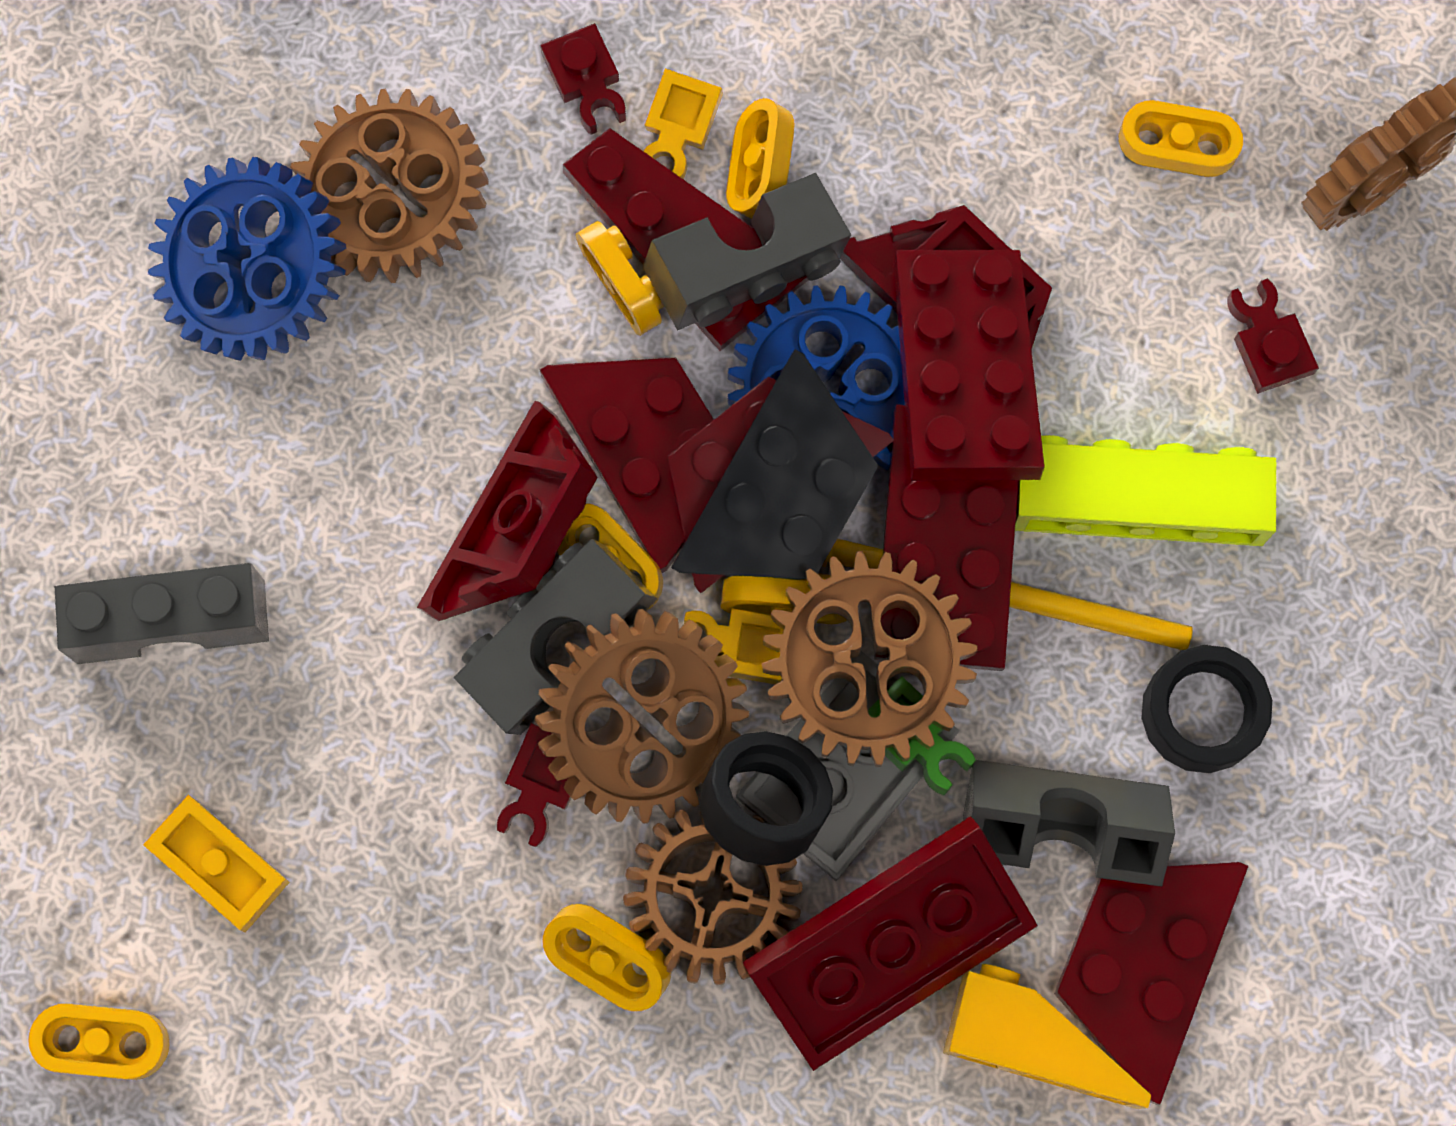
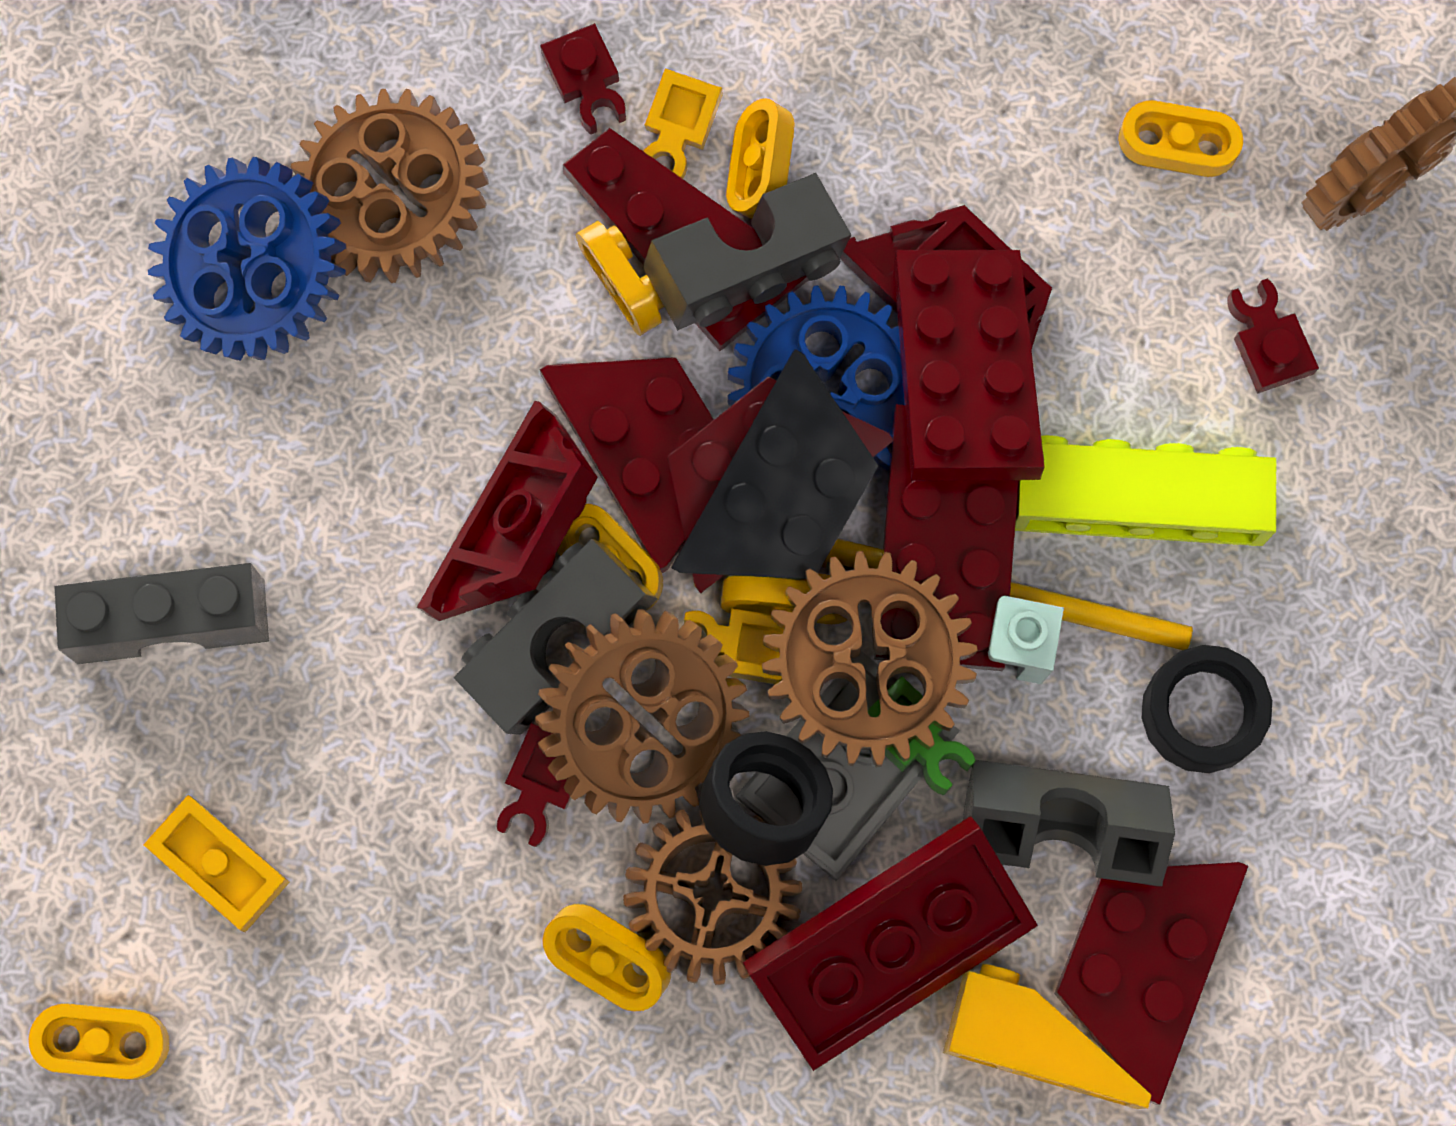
none -> light aqua bracket [988,596,1064,684]

